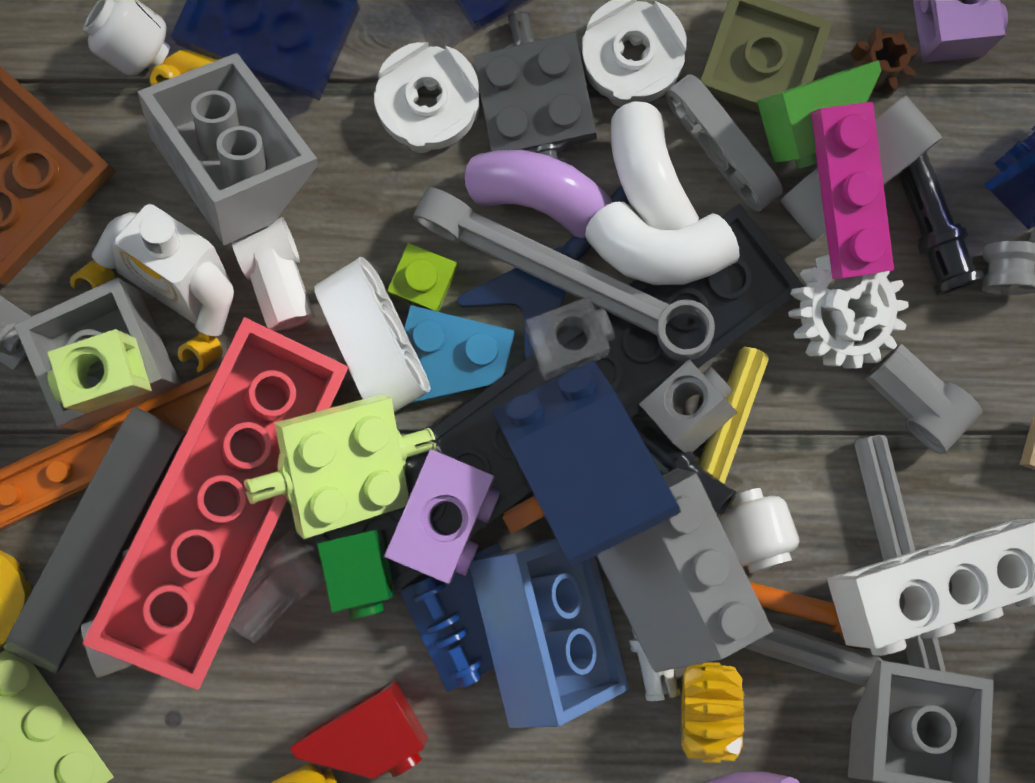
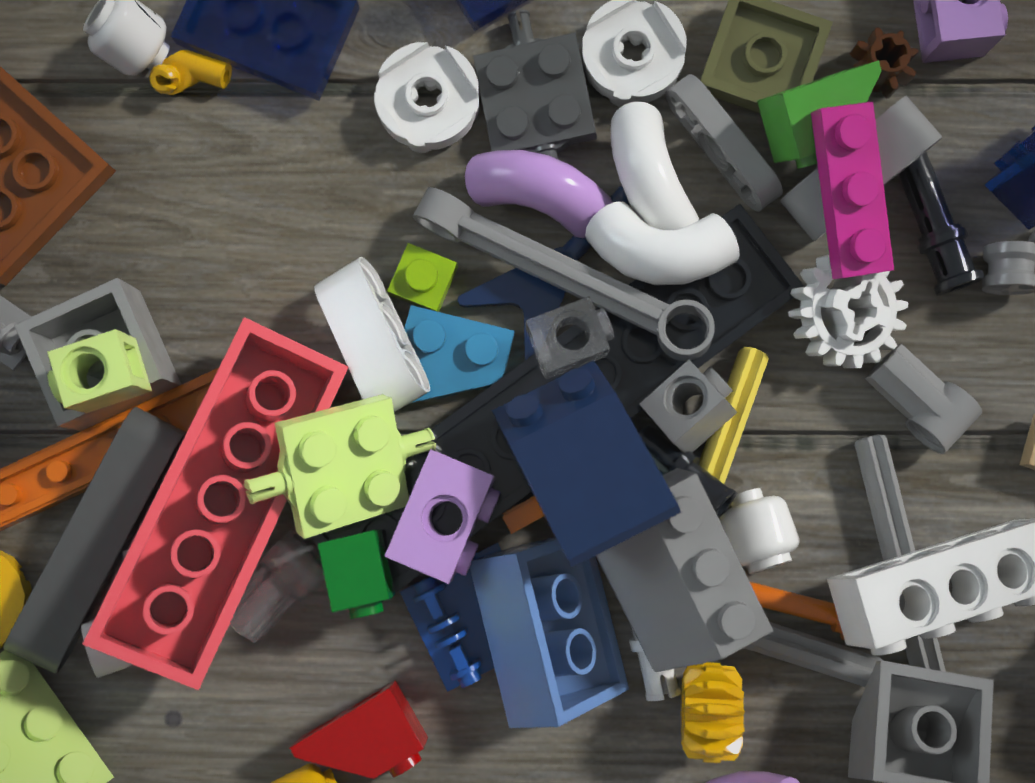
white torso [70,204,234,372] -> none
light grey slope [137,53,318,245] -> none
white piece [231,217,315,331] -> none

